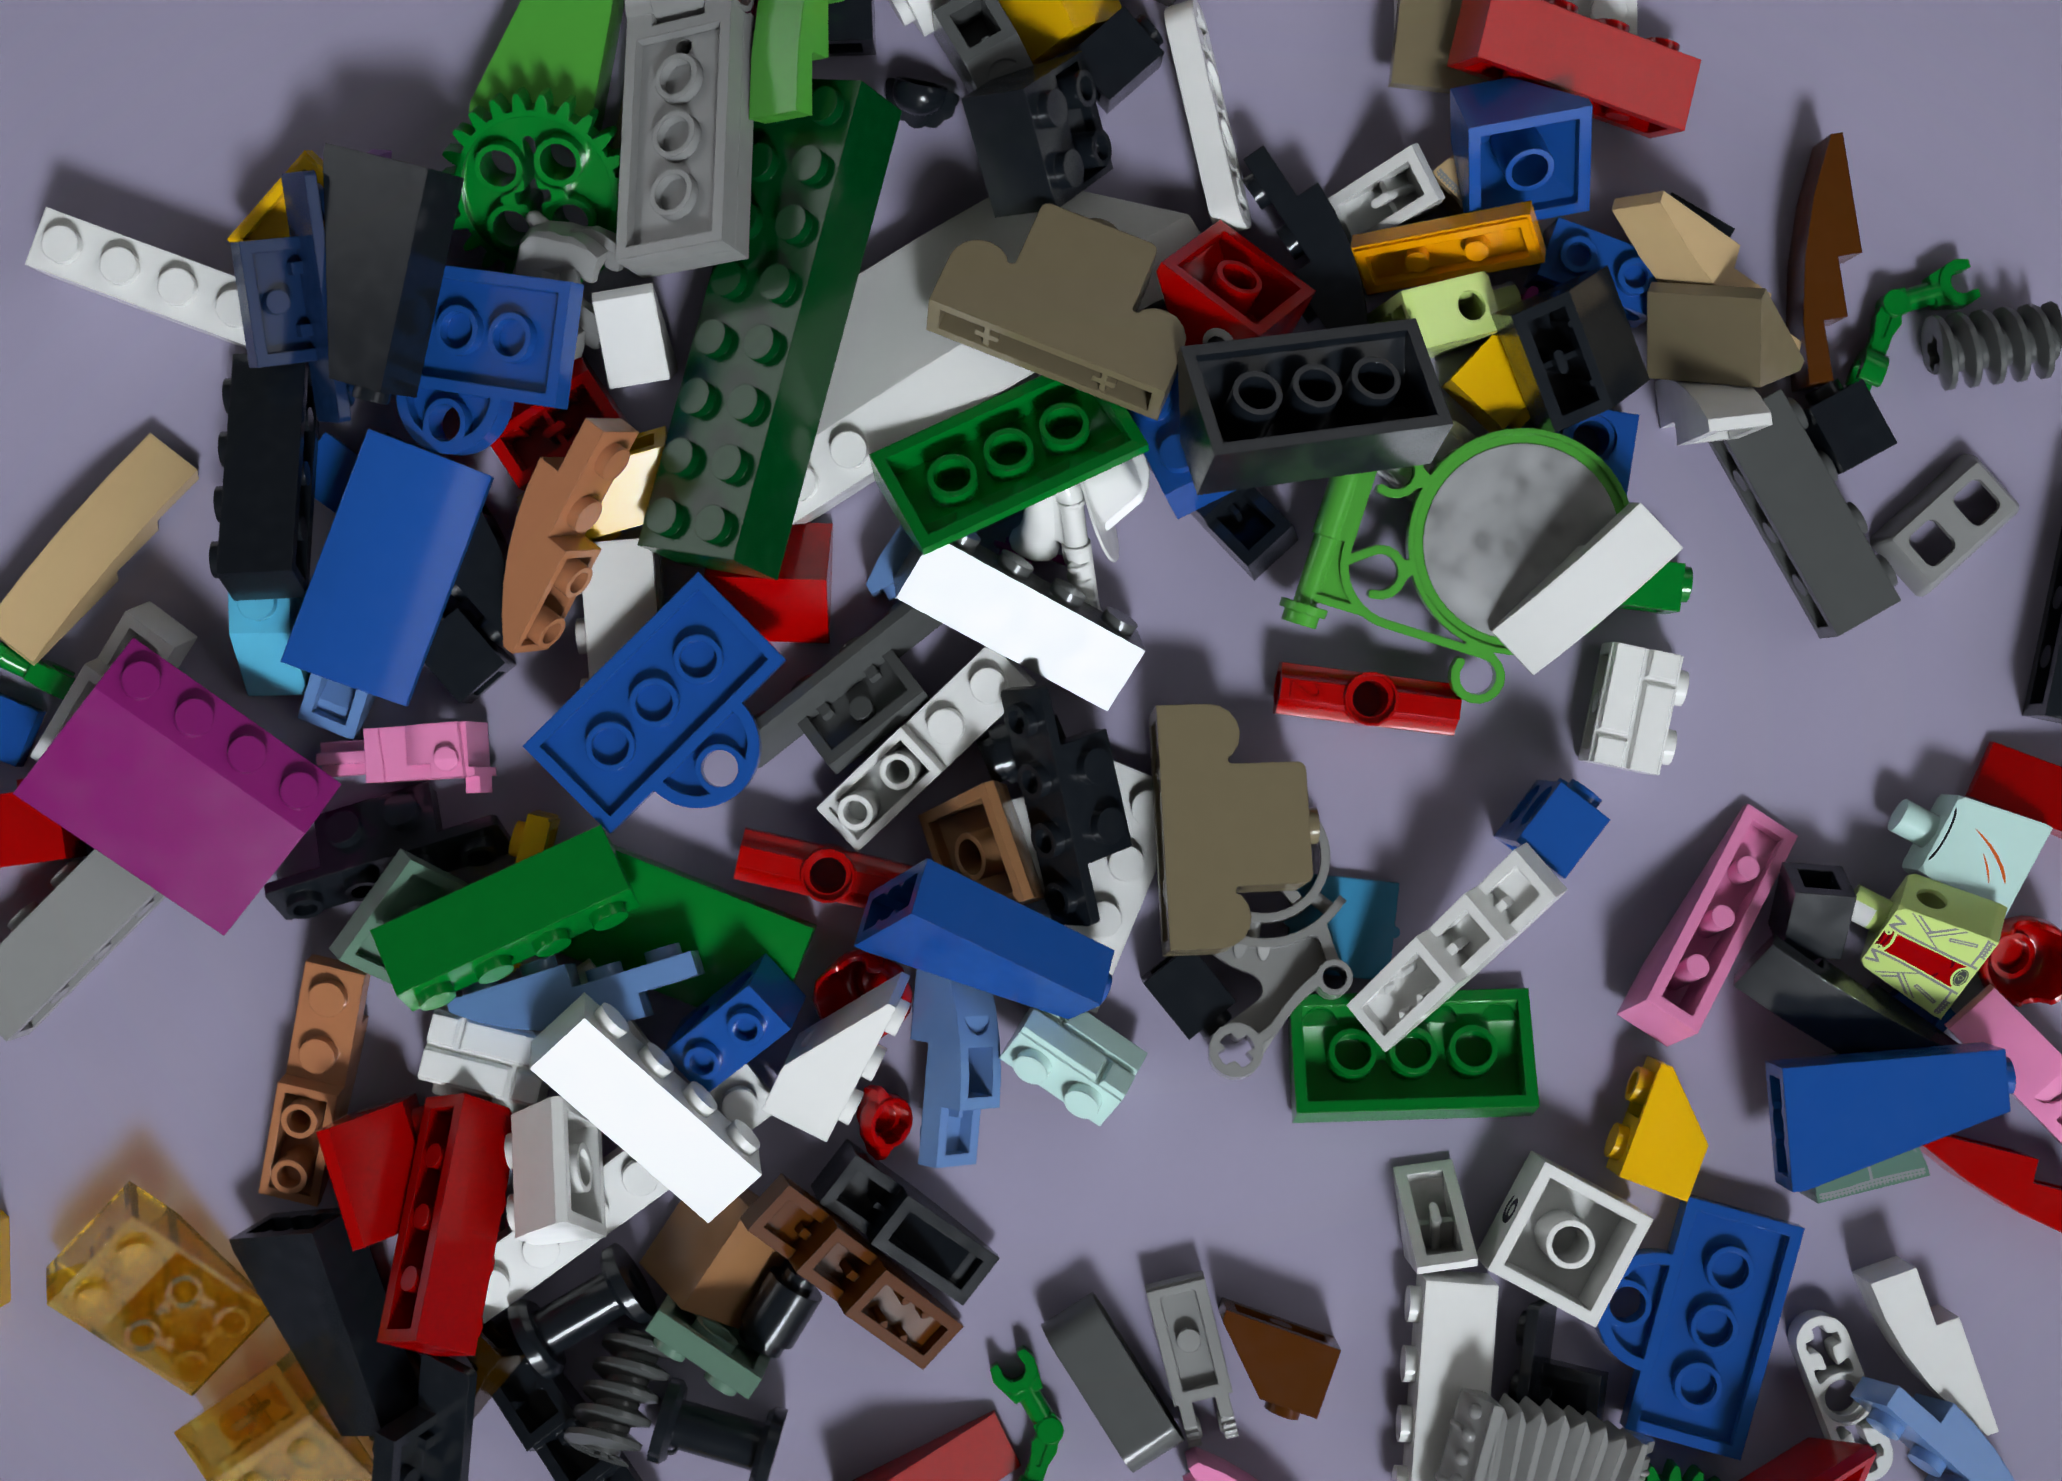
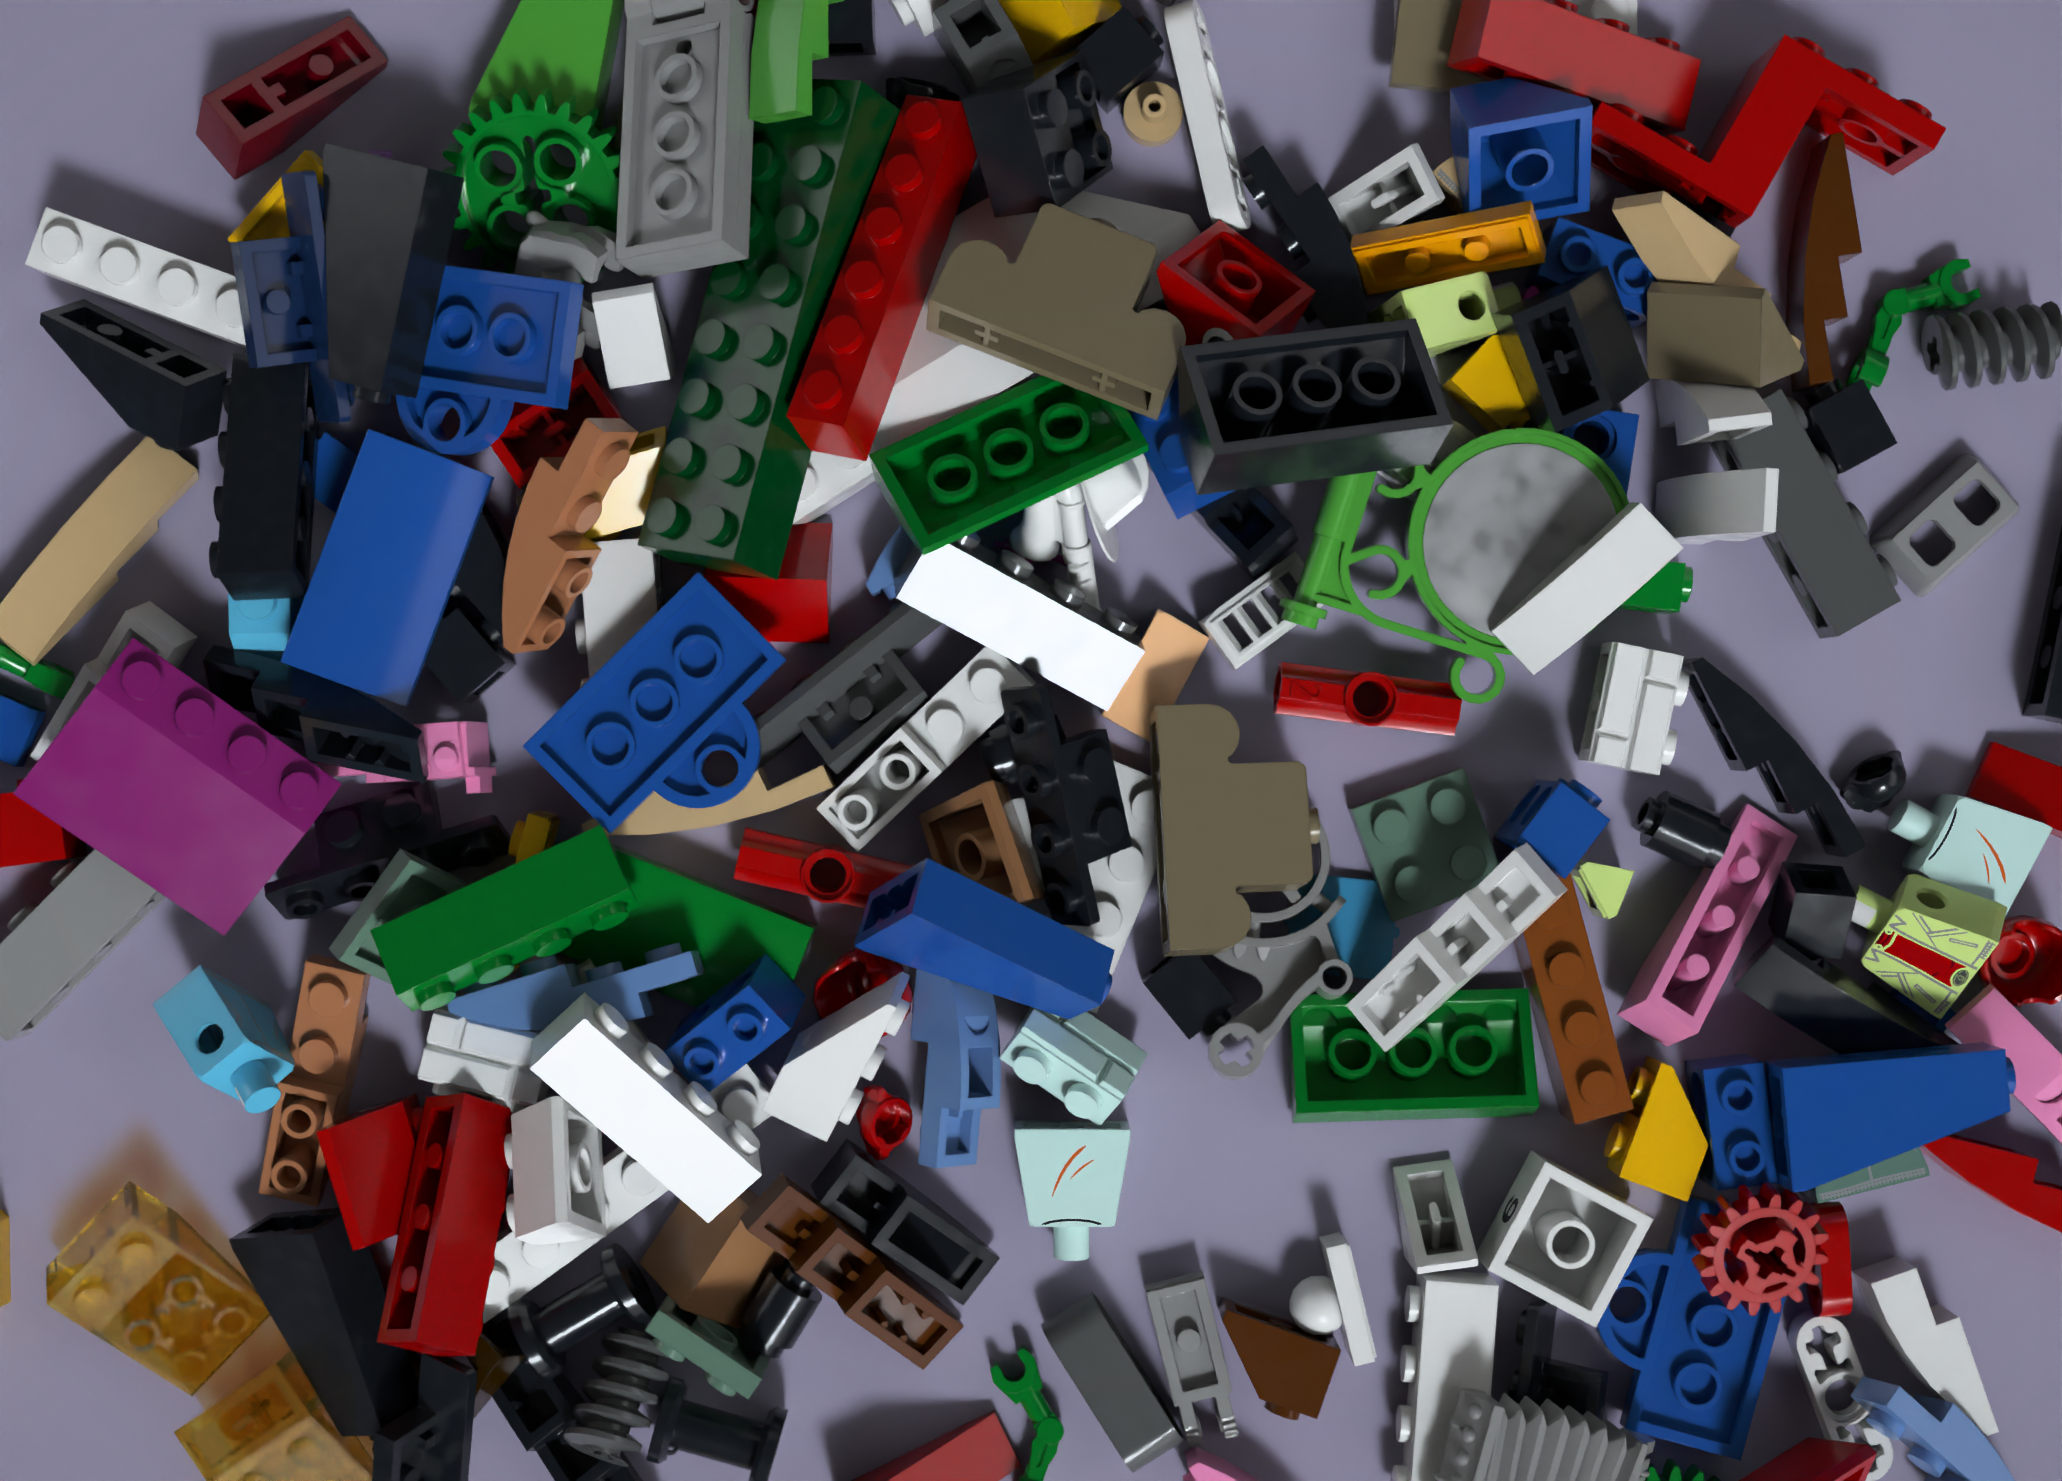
none -> black slope [40,299,227,451]
none -> medium azure torso [153,965,295,1114]
none -> dark red slope [196,15,388,180]
none -> black slope [203,644,429,783]
none -> tan slope [581,764,837,835]
none -> red brick [786,95,977,461]
none -> light aqua torso [1014,1120,1130,1261]
none -> light nougat slope [1100,608,1209,742]
none -> tan tile [1122,81,1183,147]
none -> white slope [1198,552,1324,670]
none -> white tile [1289,1232,1377,1367]
none -> sand green plate [1348,768,1499,922]
none -> dark orange brick [1514,873,1634,1125]
none -> yellowish green slope [1570,860,1634,919]
none -> red bracket [1591,34,1946,228]
none -> black brick [1634,791,1731,869]
none -> white slope [1655,468,1779,545]
none -> black slope [1681,657,1867,857]
none -> blue brick [1684,1053,1778,1191]
none -> red gear [1691,1182,1829,1316]
none -> red beam [1806,1201,1853,1317]
none -> black piece [1840,750,1907,813]

